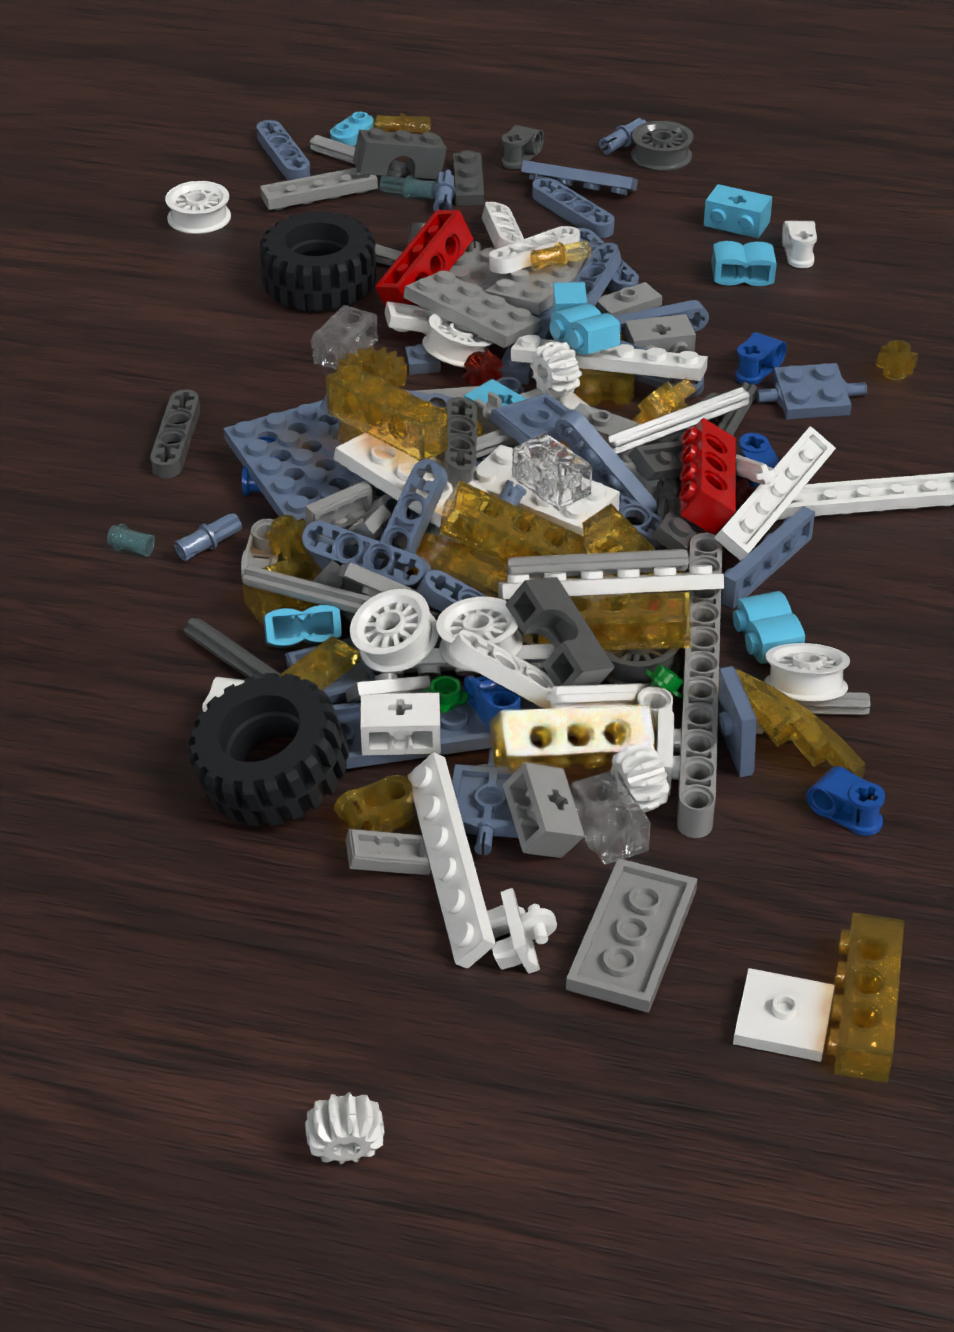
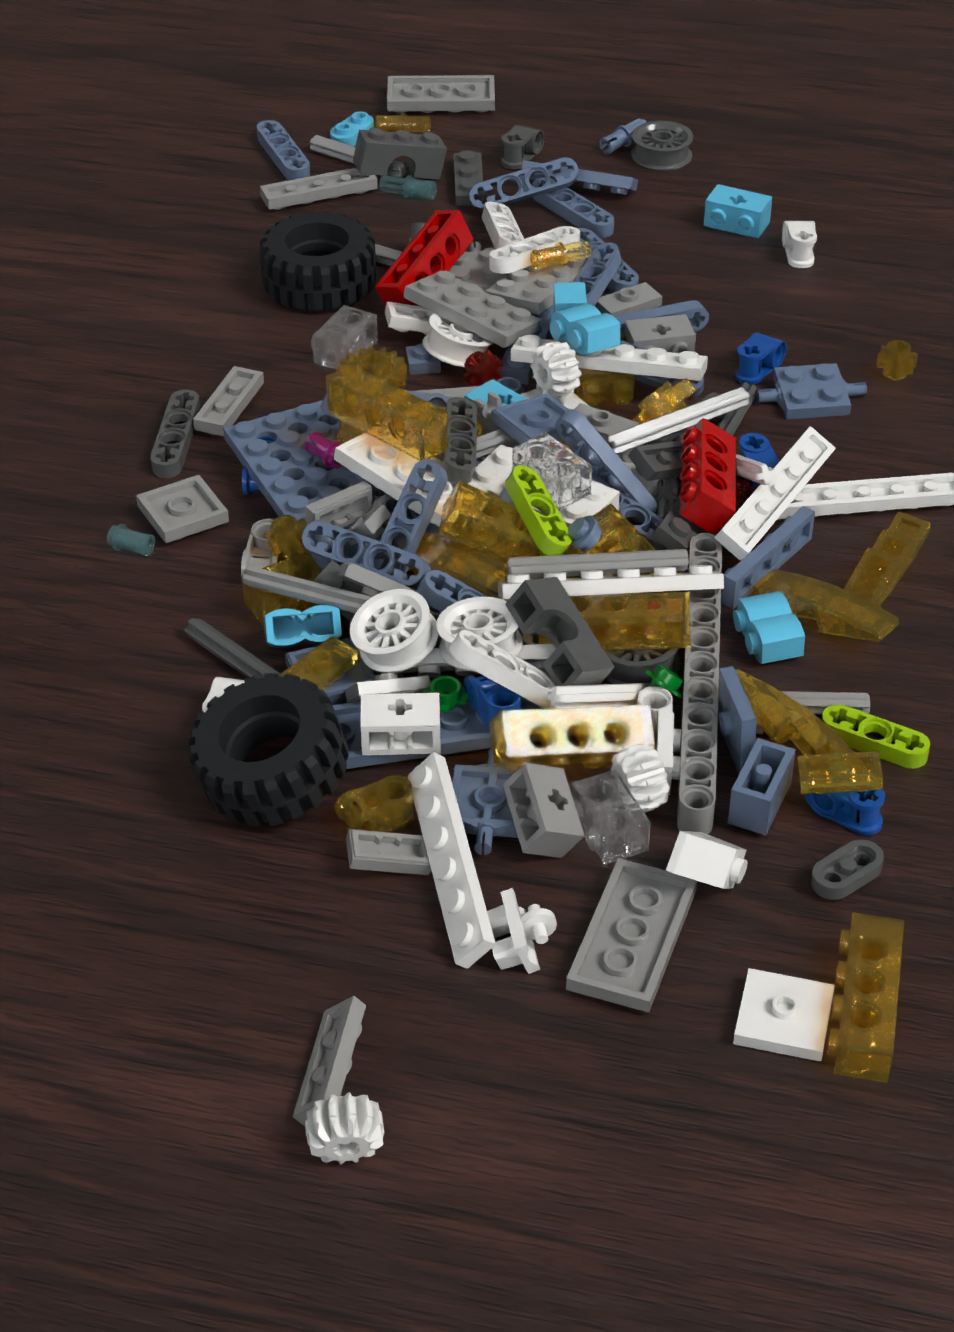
white wheel [165,181,231,234] -> none
sand blue axle [174,514,242,562] -> none
sand blue axle [433,169,456,211] -> none
medium azure brick [711,241,777,286] -> none
white wheel [764,643,850,701] -> none
none -> light grey plate [136,475,229,543]
none -> light grey plate [193,366,264,436]
none -> light grey plate [293,995,366,1126]
none -> magenta pin [304,432,342,468]
none -> light grey plate [387,75,495,113]
none -> sand blue beam [469,157,578,211]
none -> lime beam [505,465,573,555]
none -> sand blue plate [568,515,602,551]
none -> white slope [666,831,748,889]
none -> sand blue brick [728,738,796,835]
none -> clear yellow slope [752,569,900,642]
none -> clear yellow plate [798,751,883,794]
none -> dark grey plate [811,839,884,900]
none -> lime beam [821,704,930,769]
none -> clear yellow slope [837,511,931,617]

